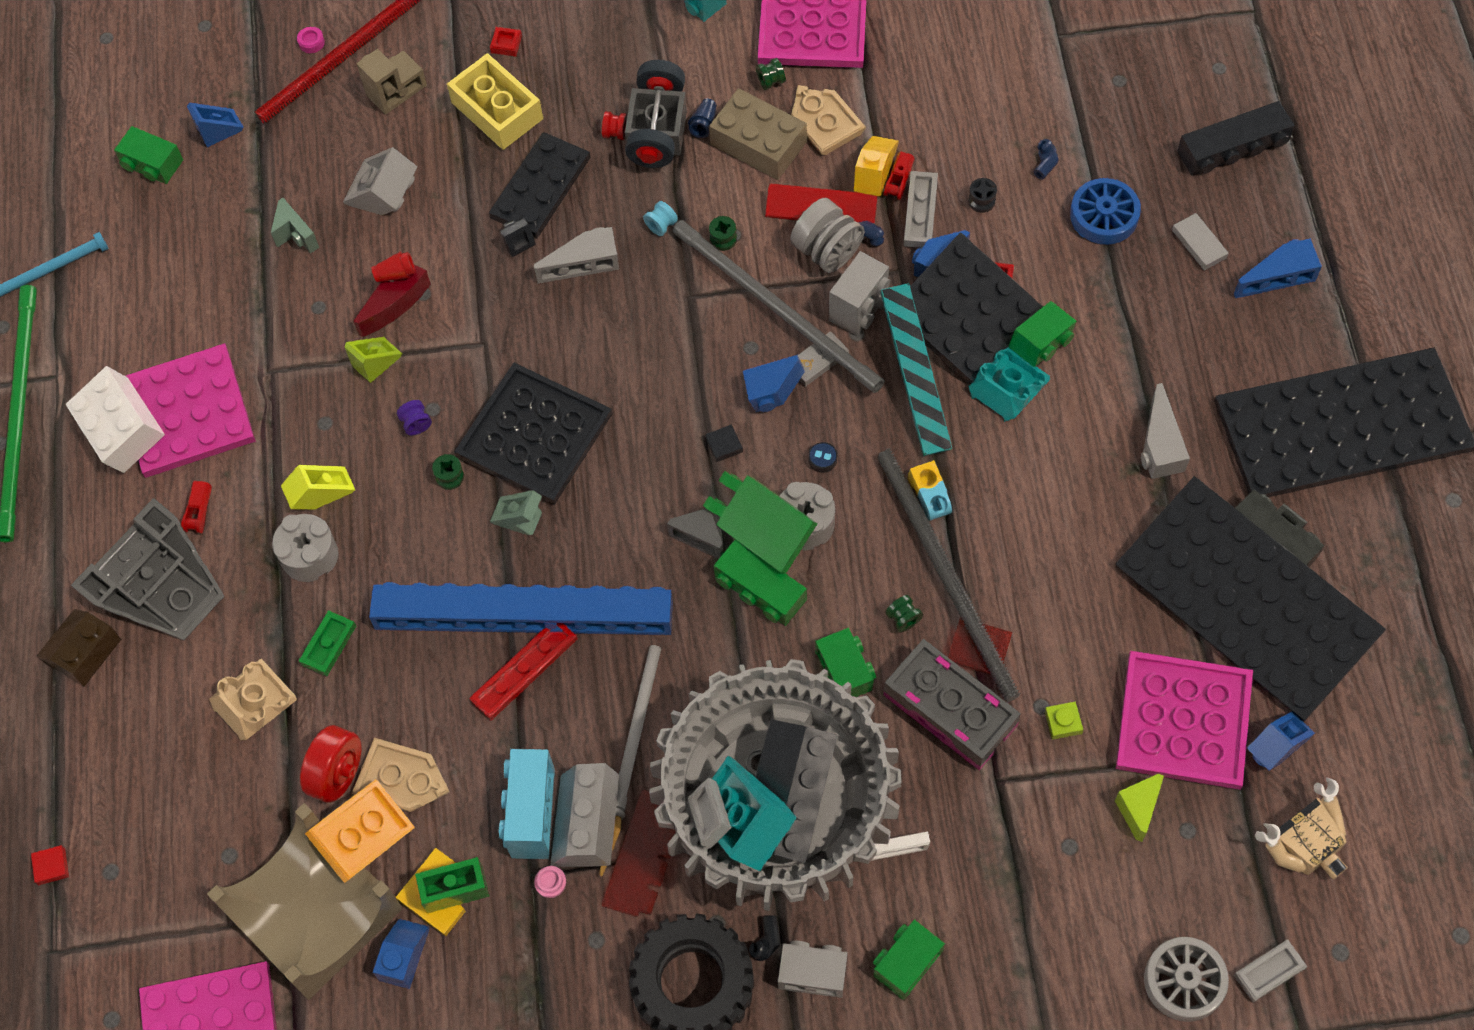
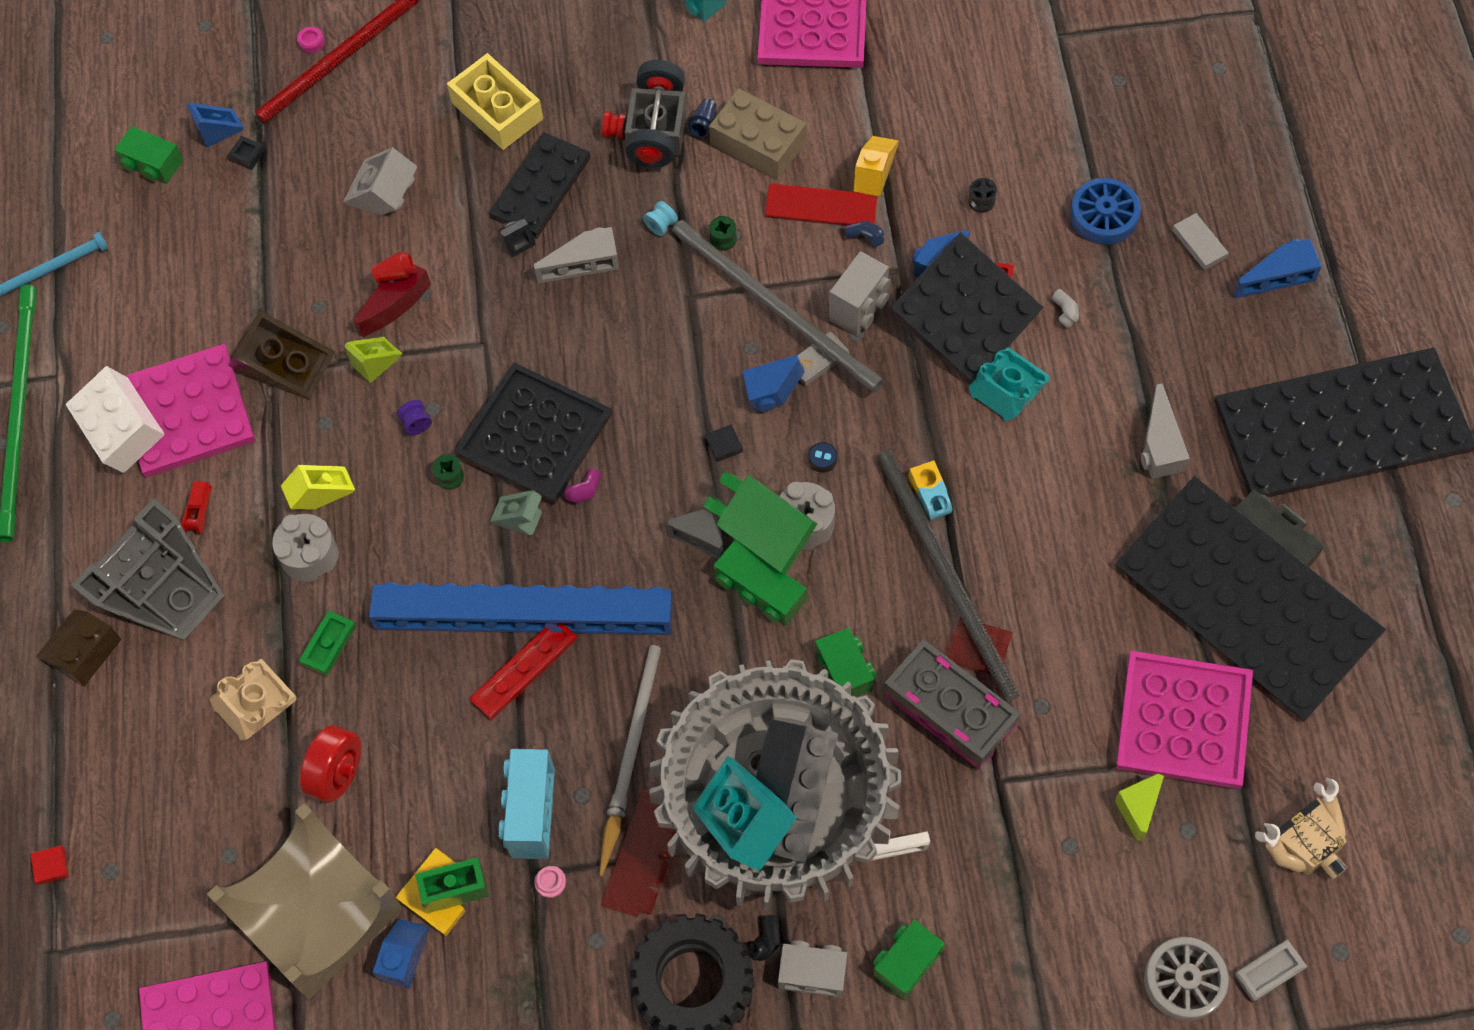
sand green slope [271,198,319,254] -> none
light orange tile [305,779,415,883] -> none
tan tile [352,738,450,812] -> none
dark tan brick [356,49,427,115] -> none
red tile [490,27,522,57] -> none
light grey slope [550,763,620,867] -> none
light grey tile [688,778,731,849] -> none
dark green wheel [756,58,786,90] -> none
light grey wheel [790,198,865,273] -> none
tan tile [791,85,866,155] -> none
tile [880,283,952,457] -> none
red bar [883,152,915,200] -> none
dark green wheel [885,595,923,632] -> none
light grey plate [904,171,938,248] -> none
green brick [1009,301,1077,368] -> none
dark blue arm [1034,139,1059,180] -> none
lime plate [1045,701,1083,740] -> none
black brick [1177,101,1295,176] -> none
blue slope [1247,712,1315,771] -> none
none -> black tile [227,136,266,170]
none -> dark brown slope [228,310,335,400]
none -> magenta arm [564,469,602,503]
none -> light grey arm [1051,289,1079,328]

